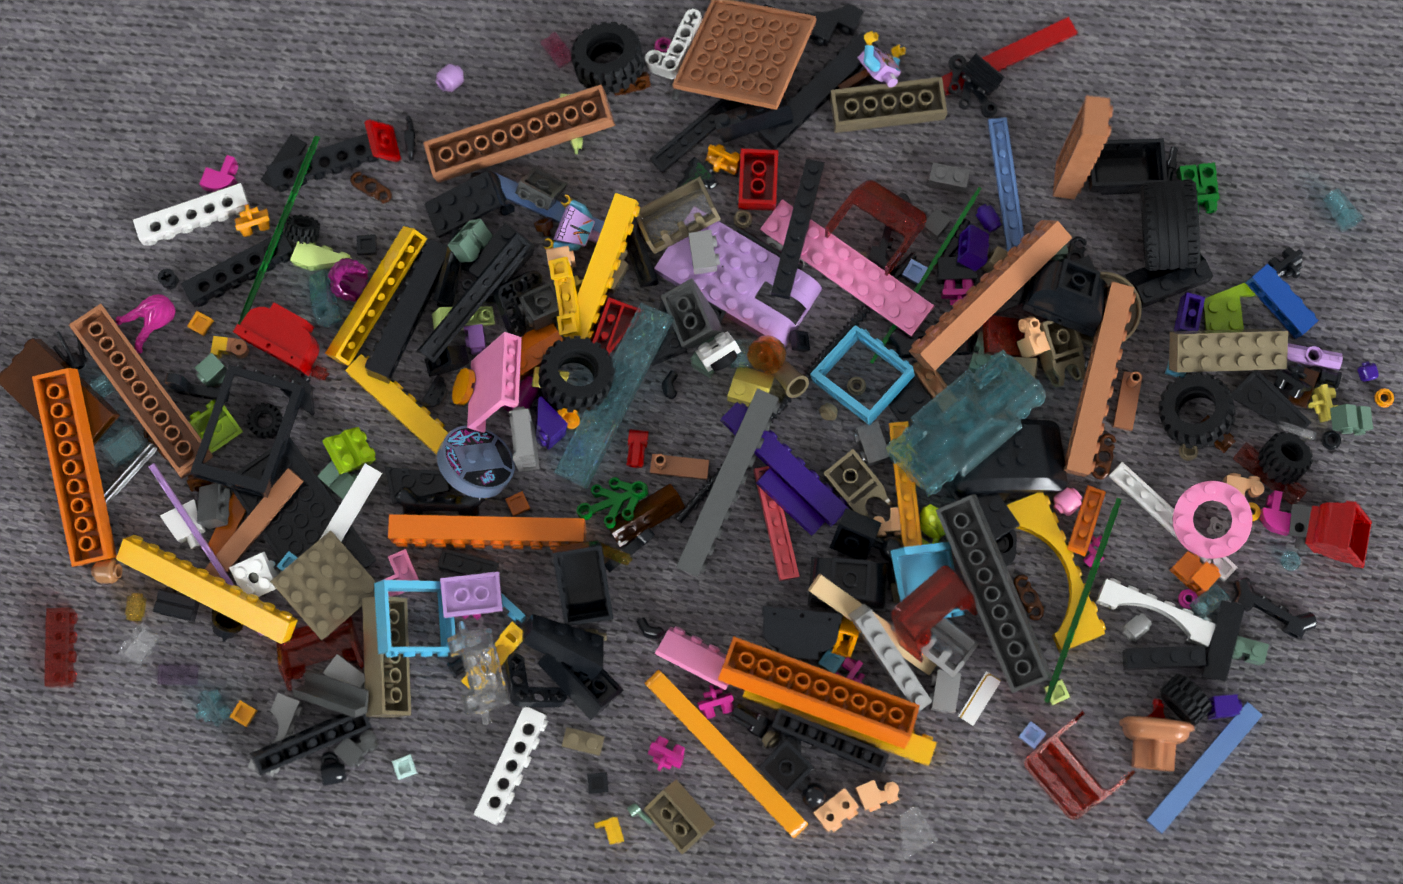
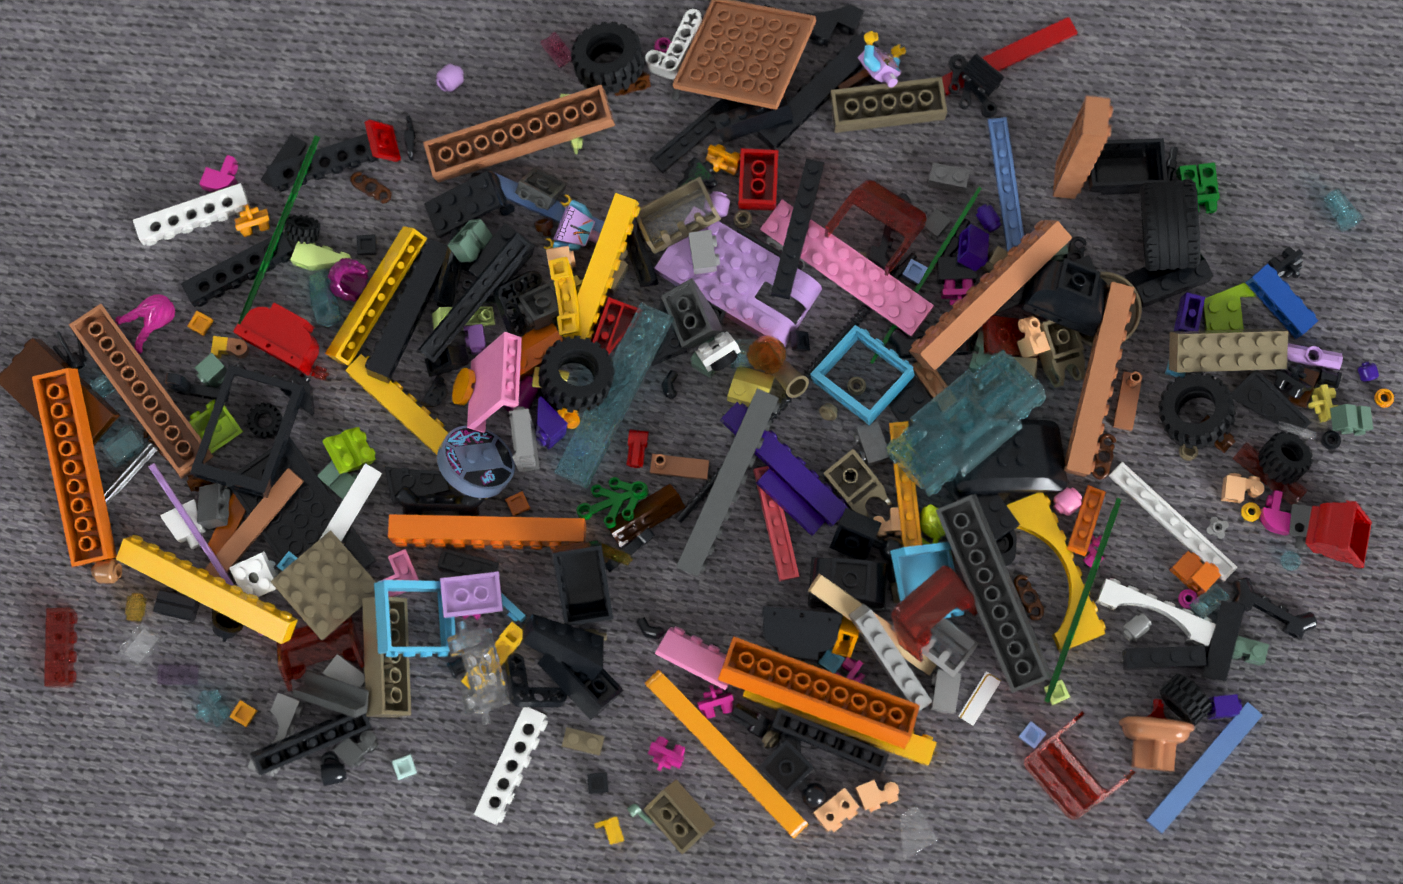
black bush [158,269,179,290] -> none
bright pink plate [1172,481,1252,559] -> none
none -> lavender head [704,191,730,218]

